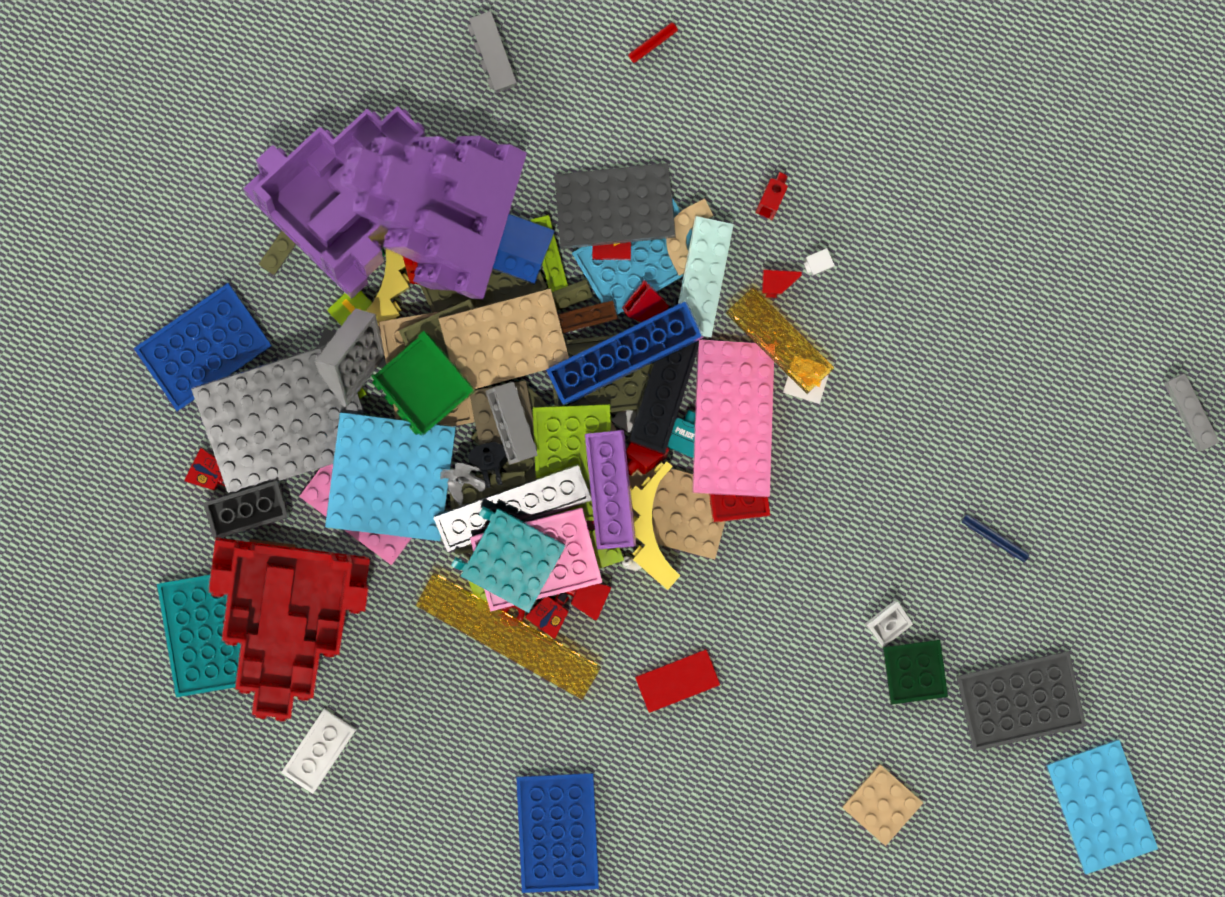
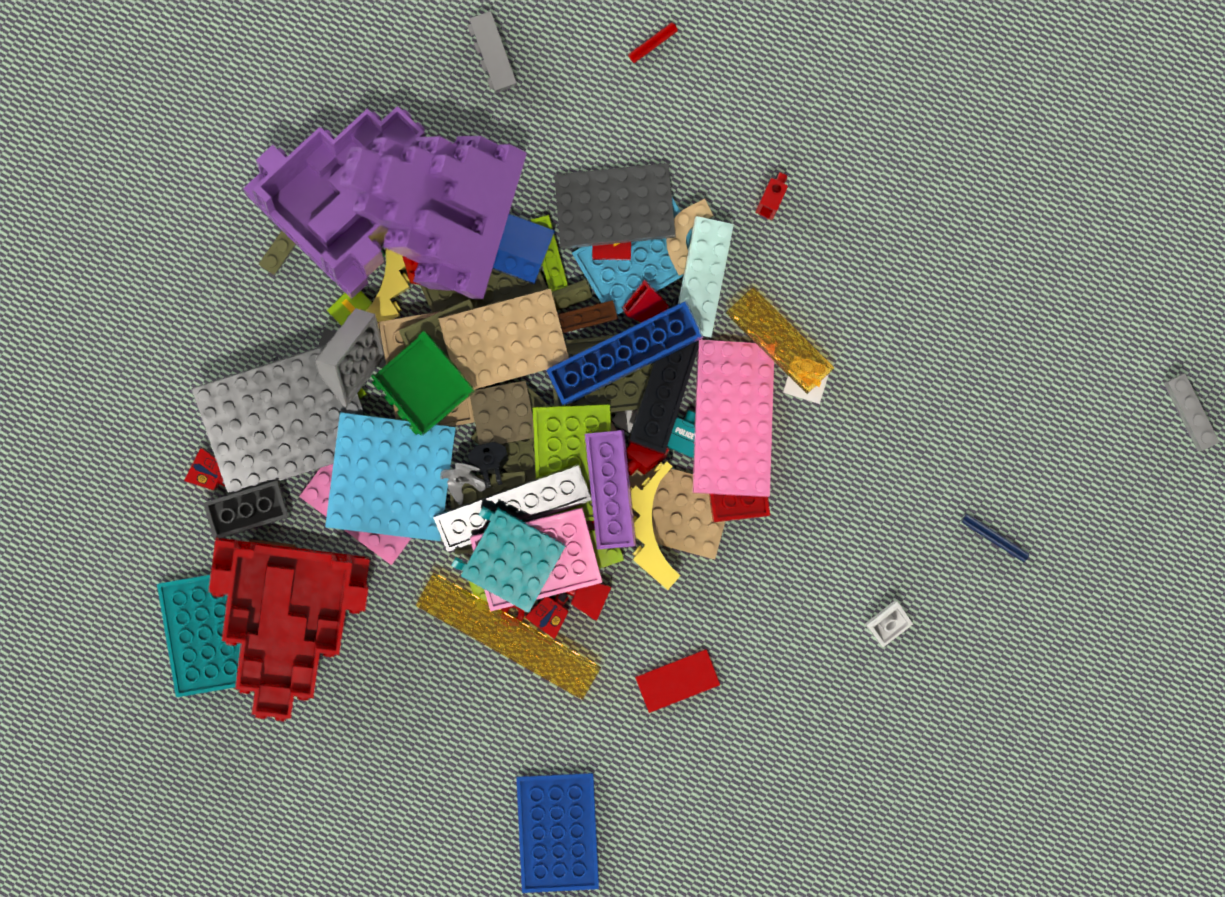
blue plate [133,283,272,411] -> none
white tile [281,708,356,794] -> none
light grey brick [485,382,538,465] -> none
white arm [622,556,642,571] -> none
red slope [761,270,802,298] -> none
white brick [803,248,835,276] -> none
tan plate [842,764,923,846] -> none
dark green plate [883,639,948,705] -> none
dark grey plate [956,651,1086,752] -> none
medium azure plate [1046,740,1158,874] -> none

